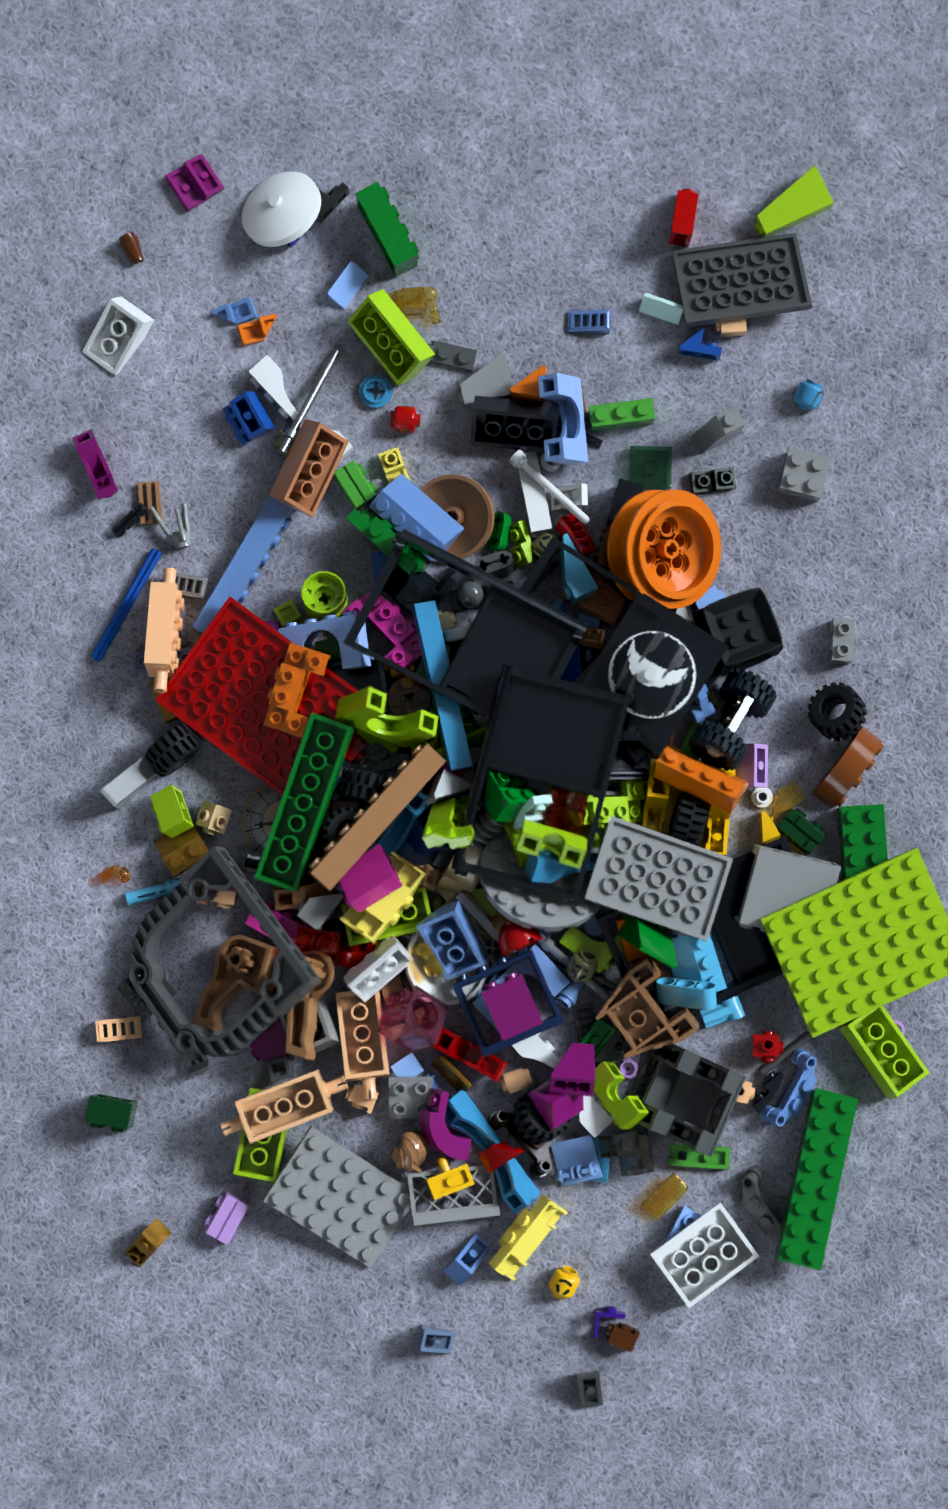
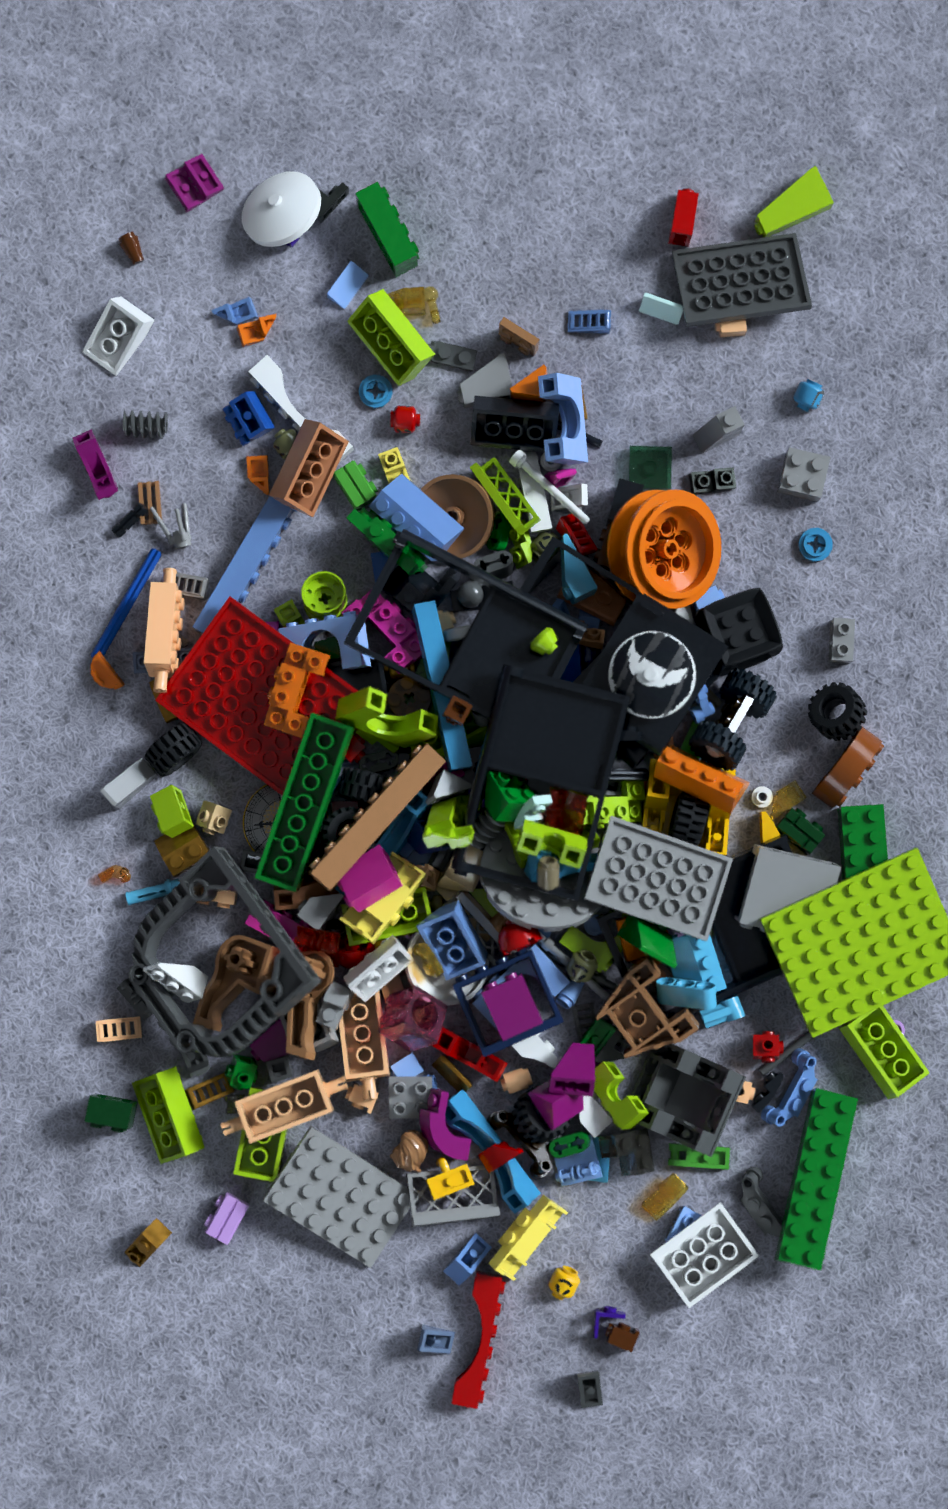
flat silver bar [277,349,340,455] -> none
bright green brick [588,398,655,432] -> none
lavender plate [617,1058,639,1079] -> none
blue slope [678,329,722,360] -> none
lavender brick [734,743,768,788] -> none
none -> orange tile [90,651,125,689]
none -> dark grey piece [123,410,168,439]
none -> lime slope [132,1066,205,1164]
none -> white slope [143,963,208,1003]
none -> pearl gold slope [185,1072,234,1110]
none -> clear smoke wheel [224,1094,245,1114]
none -> green brick [225,1054,258,1090]
none -> orange slope [246,455,269,495]
none -> light grey brick [316,982,354,1030]
none -> reddish brown brick [442,695,473,726]
none -> red arch [451,1271,505,1409]
none -> lime fence [470,457,541,535]
none -> medium nougat plate [499,317,540,356]
none -> lime cone [530,627,558,655]
none -> dark tan brick [537,856,559,891]
none -> dark pink slope [544,468,577,488]
none -> green beam [549,1131,590,1158]
none -> dark azure gear [798,528,833,562]

